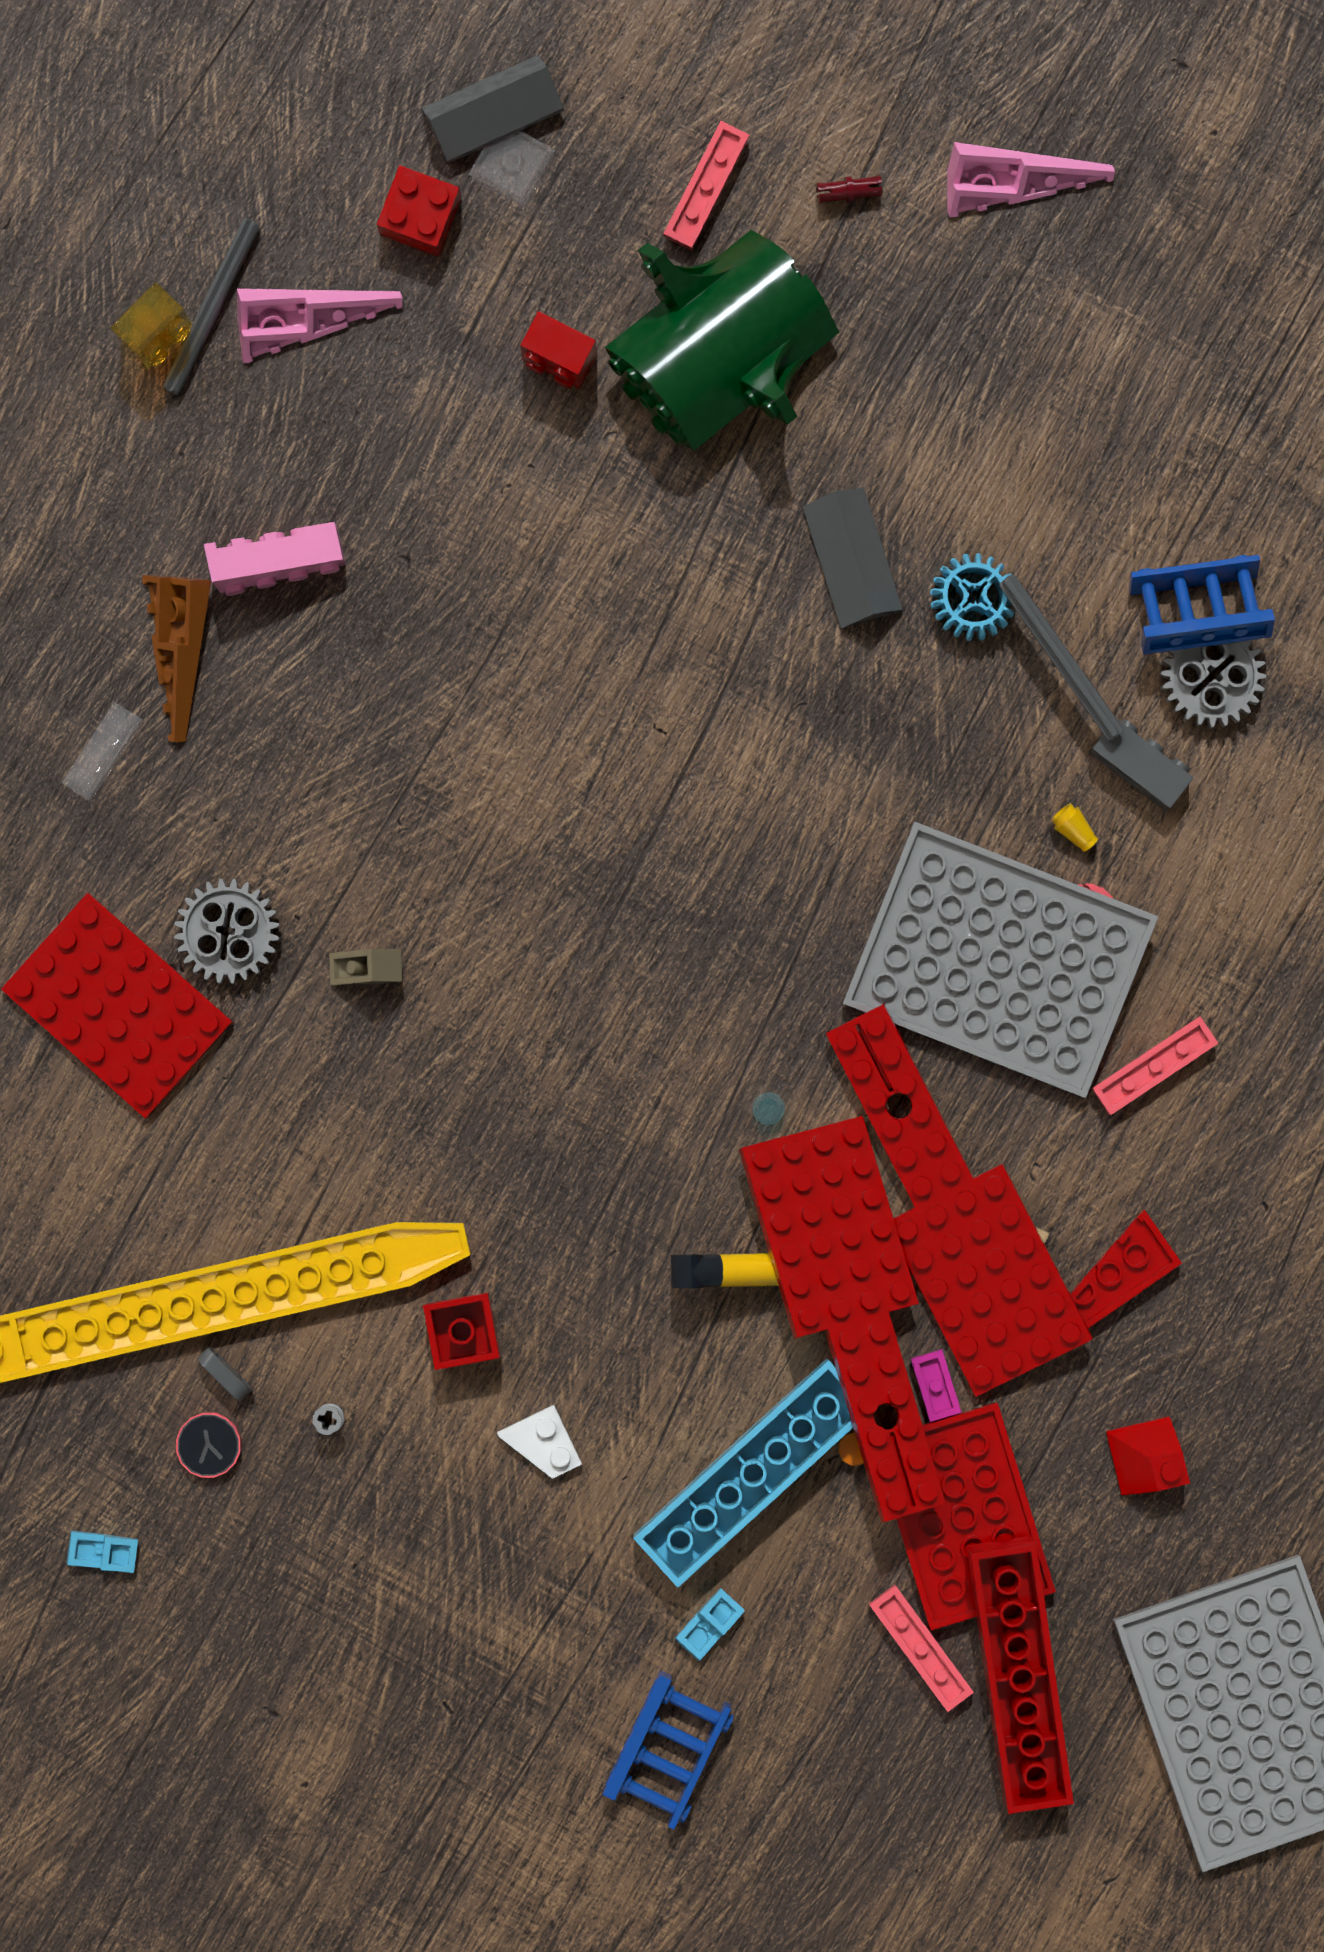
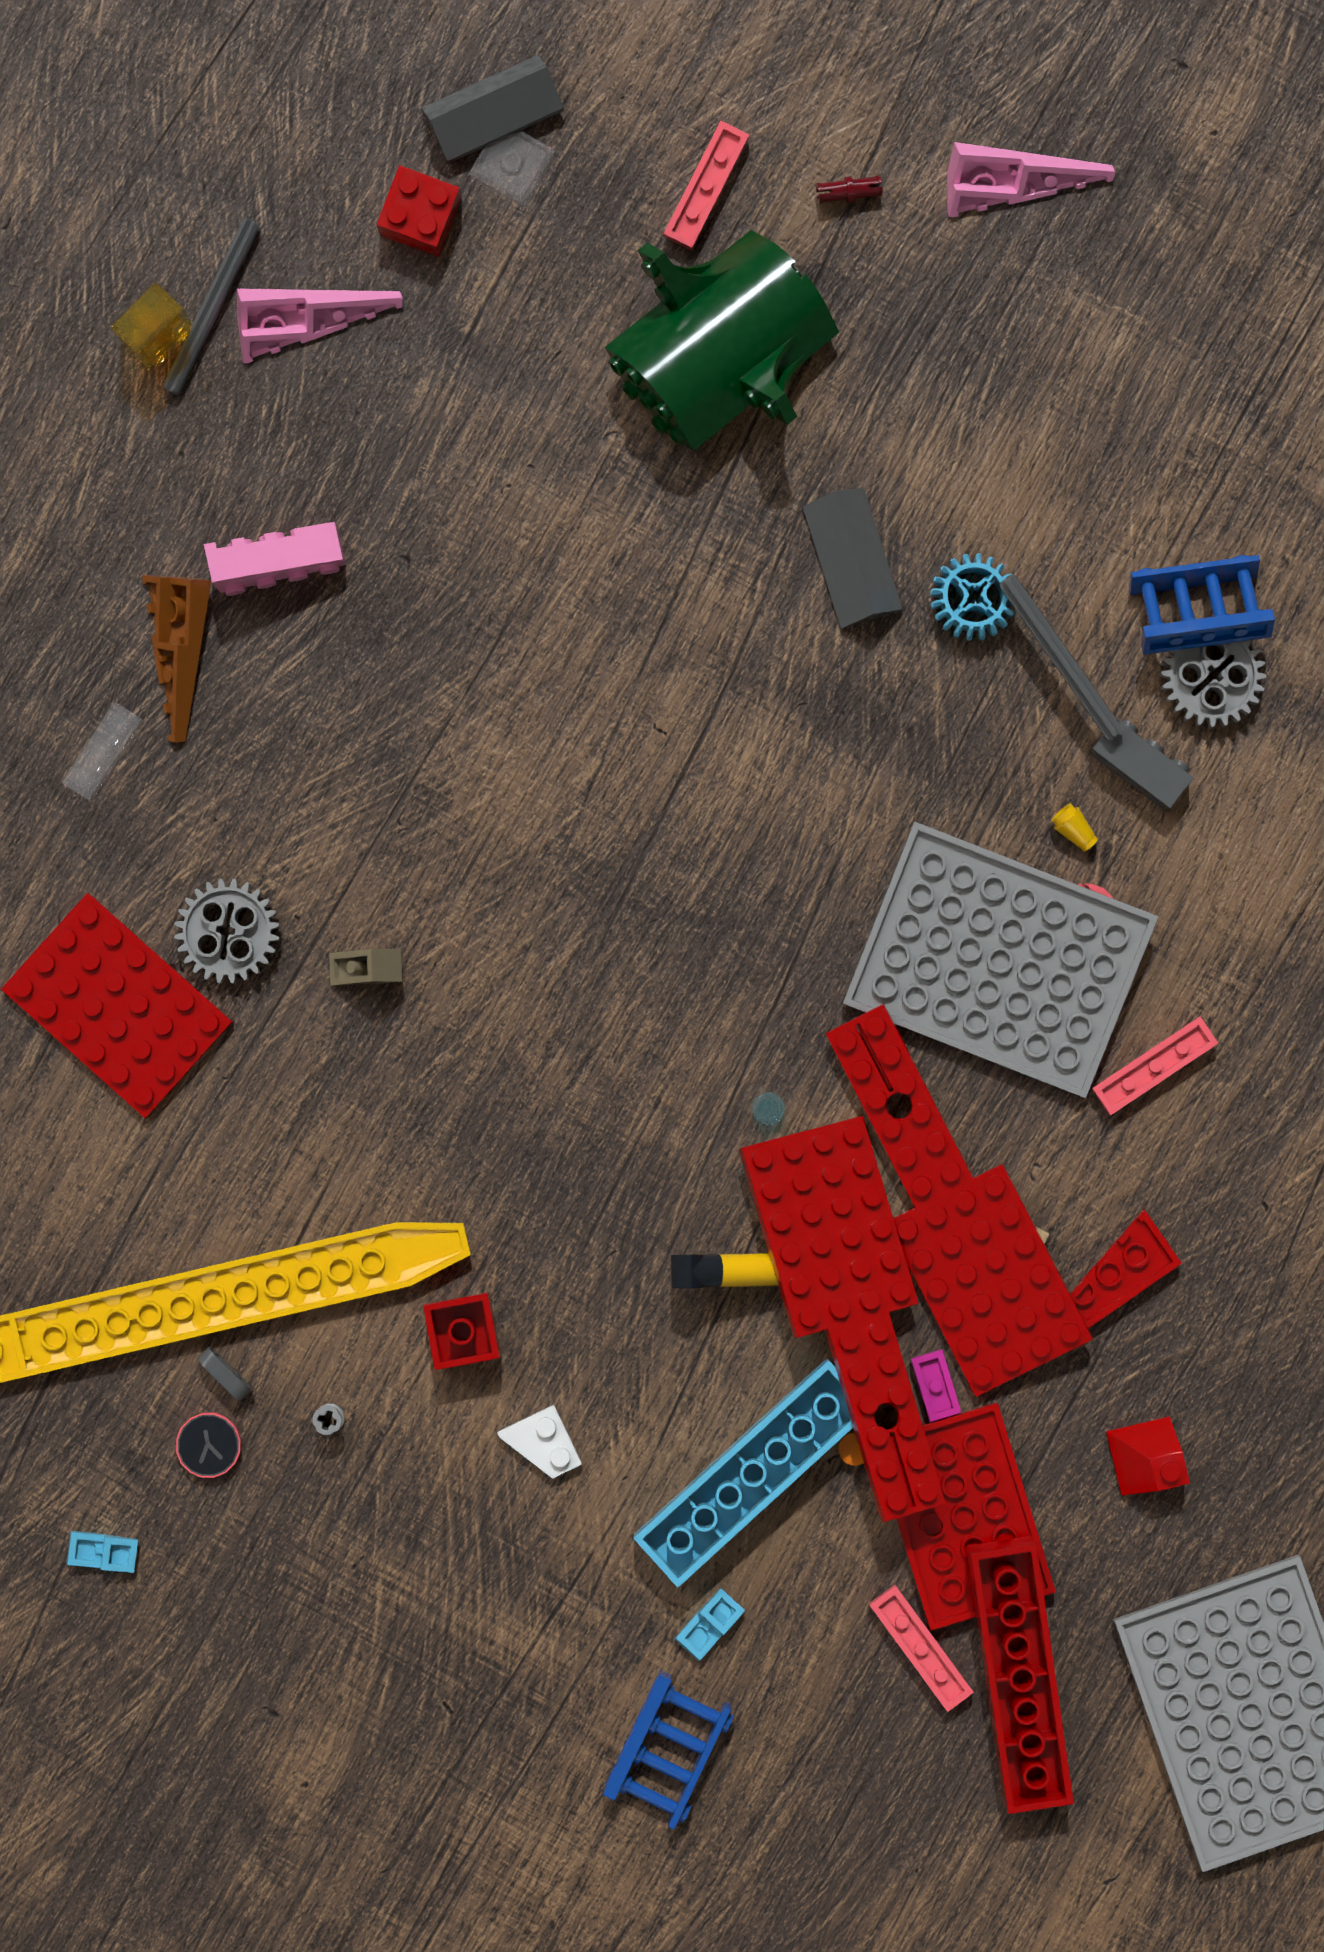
red brick [520,311,597,389] -> none

